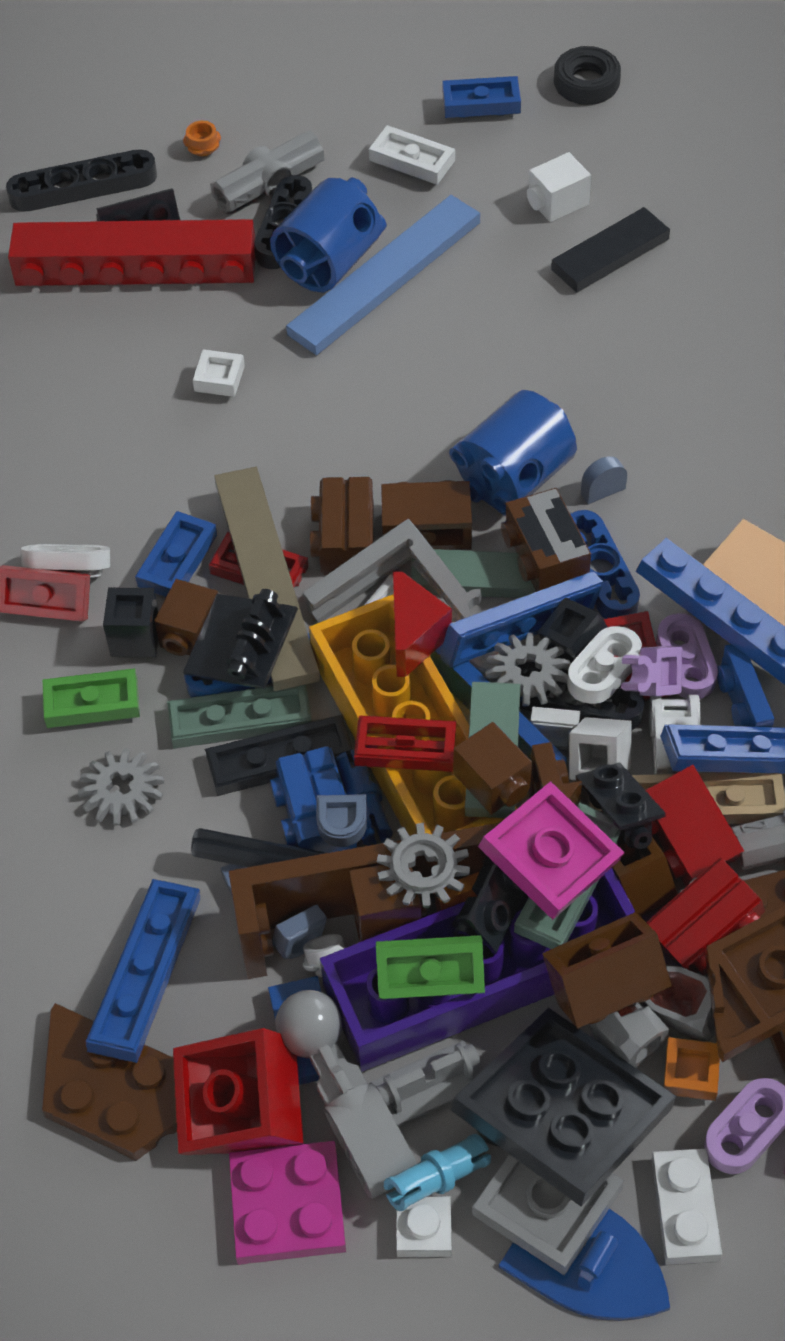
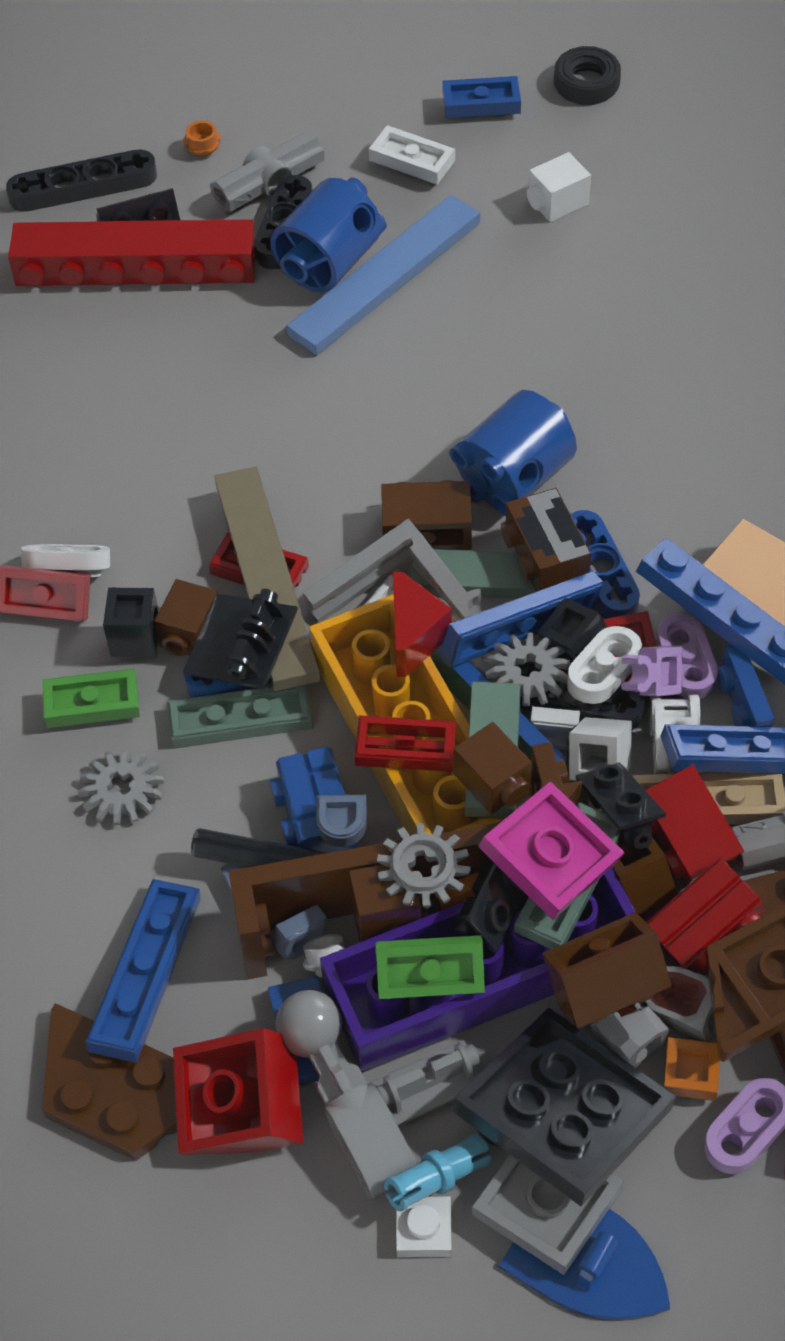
blue plate [135,511,217,597] -> none
white plate [193,349,245,397] -> none
black tile [205,714,354,796] -> none
dark pink plate [229,1141,346,1265] -> none
reddish brown brick [310,477,374,575] -> none
blue pin [335,749,393,846] -> none
black tile [551,207,670,293] -> none
sand blue tile [581,456,627,504] -> none
white plate [651,1148,722,1265] -> none

